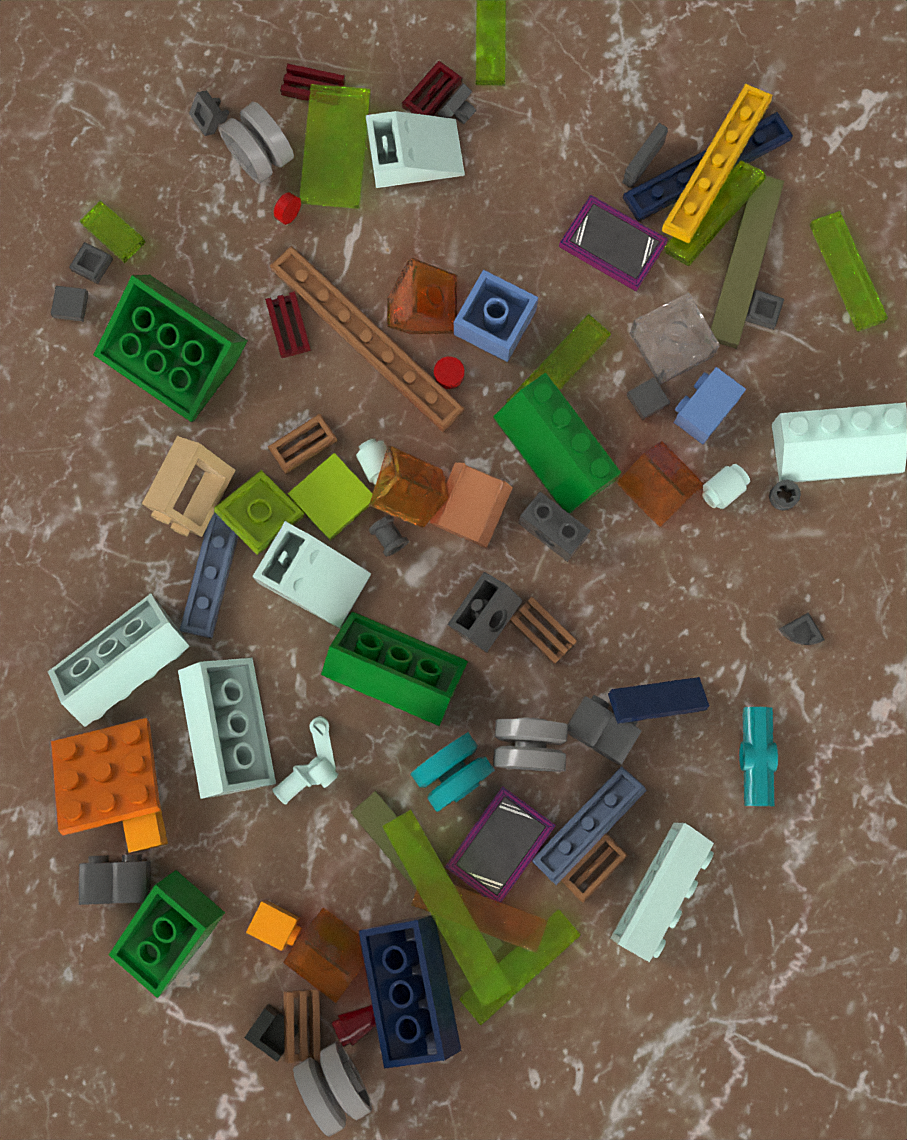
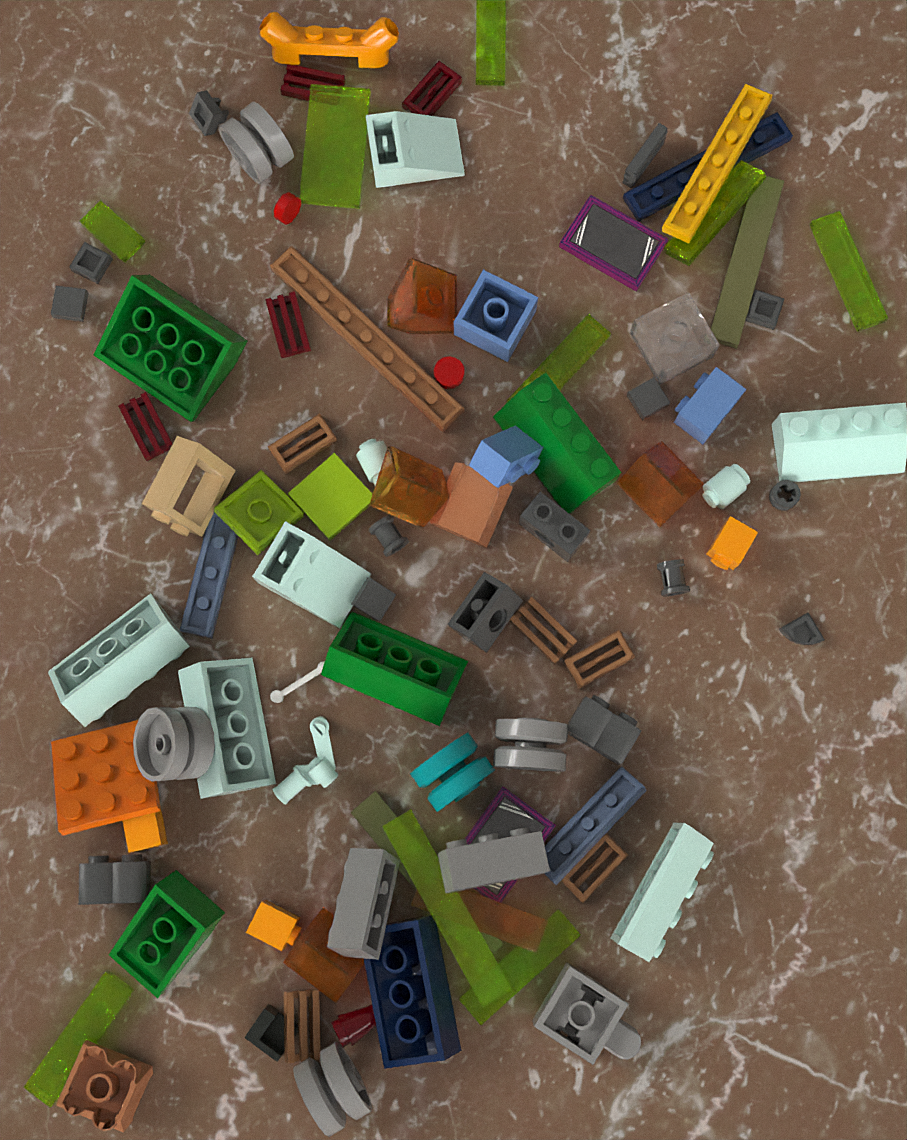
dark grey tile [437,83,476,124] -> none
dark blue tile [608,677,710,724] -> none
teal piece [739,707,778,806] -> none
none -> clear neon green tile [23,971,134,1107]
none -> nougat slope [57,1040,153,1132]
none -> dark red tile [118,392,173,461]
none -> light grey wheel [133,707,215,782]
none -> light orange plate [259,12,399,68]
none -> white hinge [270,661,325,703]
none -> light grey brick [327,848,400,960]
none -> dark grey tile [351,577,396,622]
none -> light grey brick [438,827,550,894]
none -> medium blue brick [469,426,544,488]
none -> light grey brick [532,962,641,1065]
none -> medium nougat tile [563,630,635,689]
none -> dark grey bush [657,559,690,597]
none -> light orange brick [706,516,758,570]

